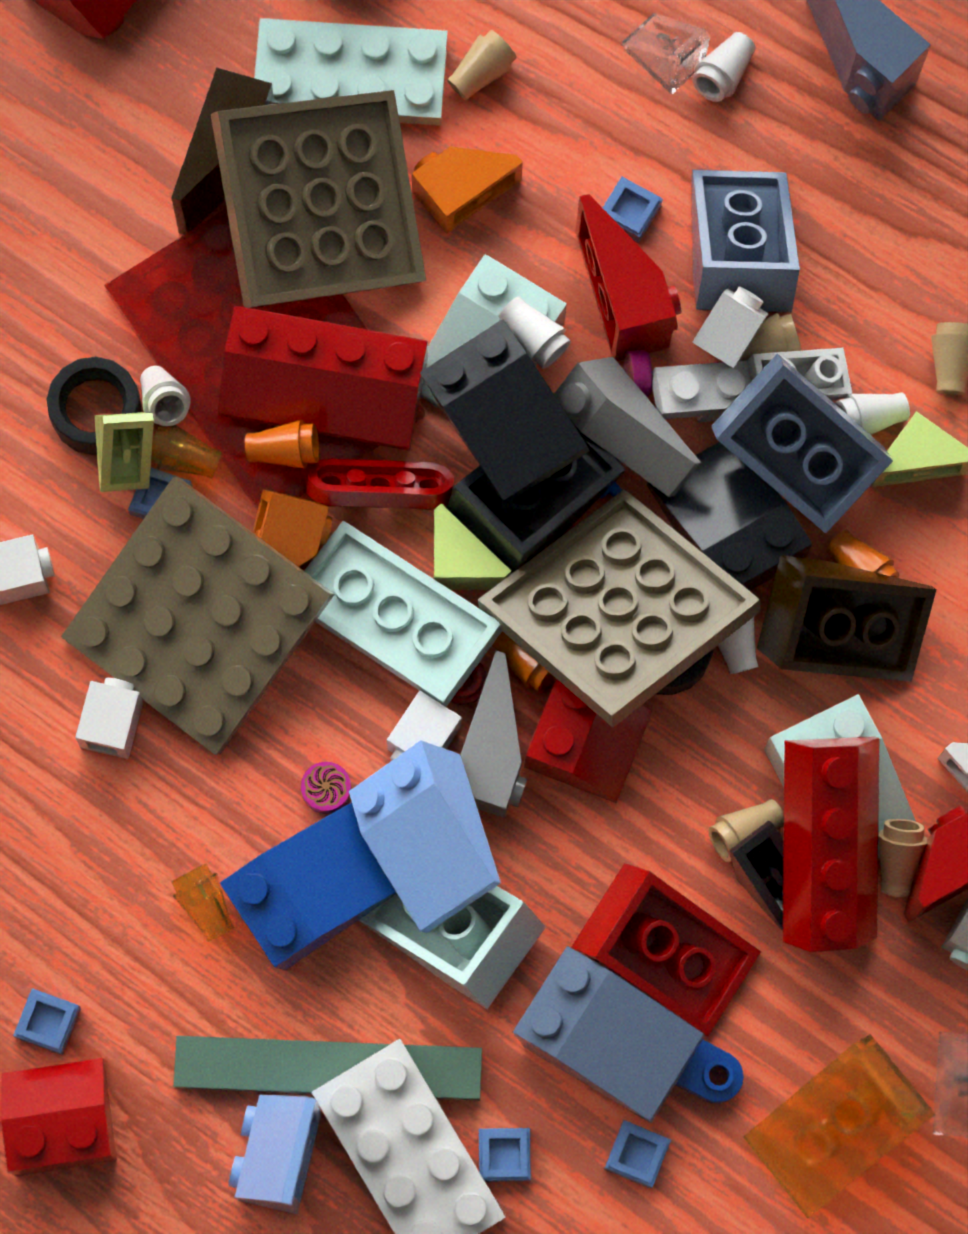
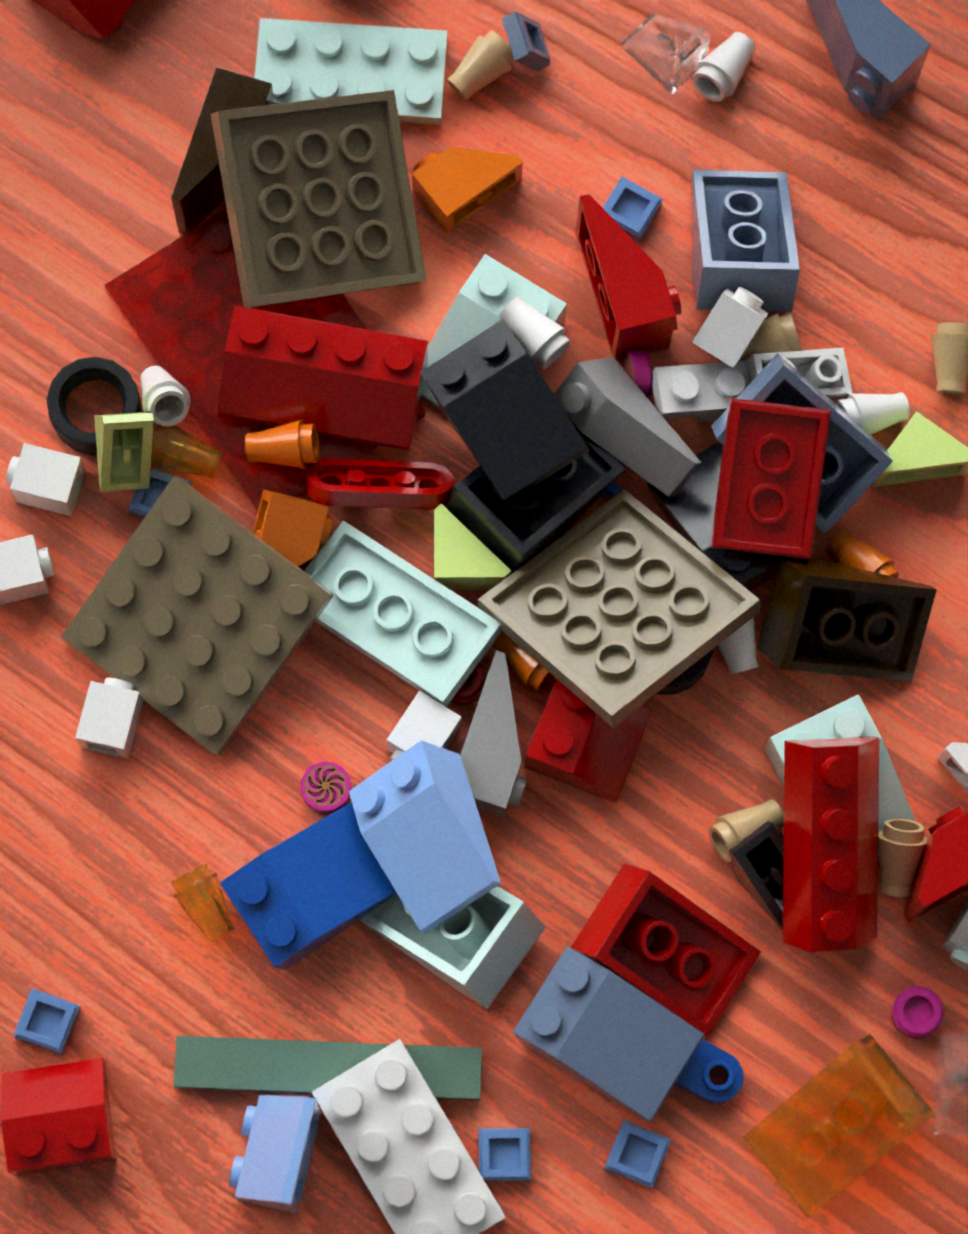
none -> white brick [6,443,86,516]
none -> sand blue tile [502,11,551,71]
none -> red tile [710,398,831,560]
none -> dark pink tile [891,986,944,1039]

